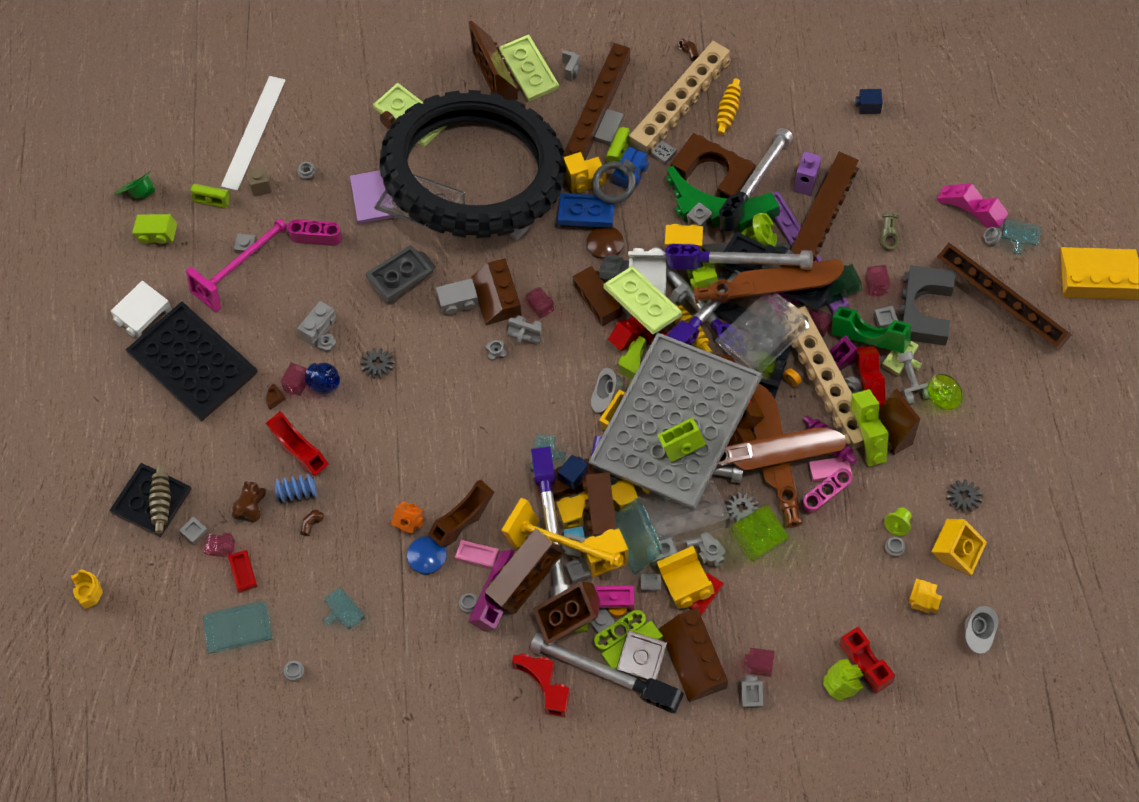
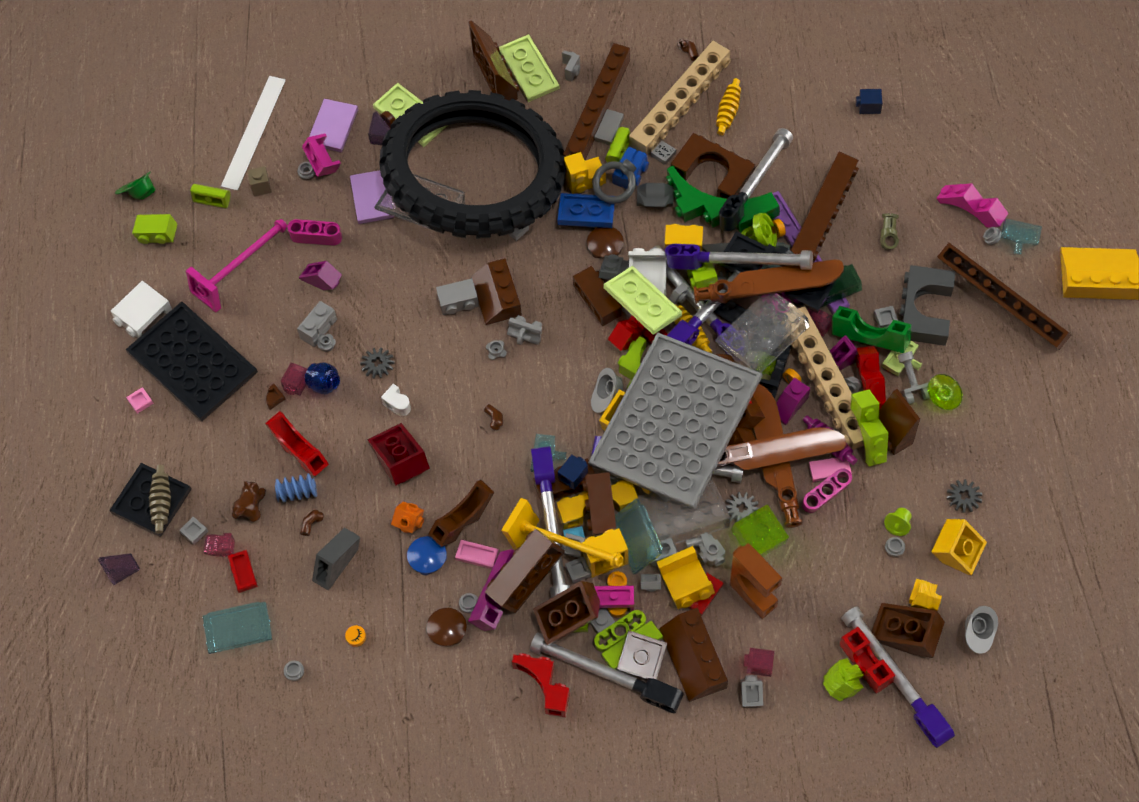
yellow hair [71,569,103,609] -> none
light grey plate [234,234,256,255] -> none
clear light blue plate [322,587,365,630] -> none
dark grey slope [366,245,436,303] -> none
clear pink leg [526,287,554,319] -> none
lime brick [657,417,707,462] -> none
light grey bracket [687,203,712,233] -> none
medium lavender torso [794,152,822,196] -> none
clear pink brick [865,265,890,296] -> none
none -> clear purple slope [98,553,140,586]
none -> bright pink tile [126,387,154,414]
none -> magenta slope [299,261,342,290]
none -> dark pink panel [302,133,341,177]
none -> lavender tile [309,99,358,152]
none -> dark grey slope [312,527,360,590]
none -> light orange tile [345,625,366,647]
none -> dark red slope [367,423,430,486]
none -> clear purple slope [368,112,390,145]
none -> white leg [381,384,411,416]
none -> reddish brown dish [426,608,467,646]
none -> reddish brown arm [484,404,503,431]
none -> light orange tile [607,571,627,586]
none -> dark grey slope [637,183,674,207]
none -> dark orange arch [730,543,782,619]
none -> light orange tile [771,219,786,238]
none -> magenta slope [777,378,810,425]
none -> piece [841,607,955,748]
none -> reddish brown slope [872,603,945,658]

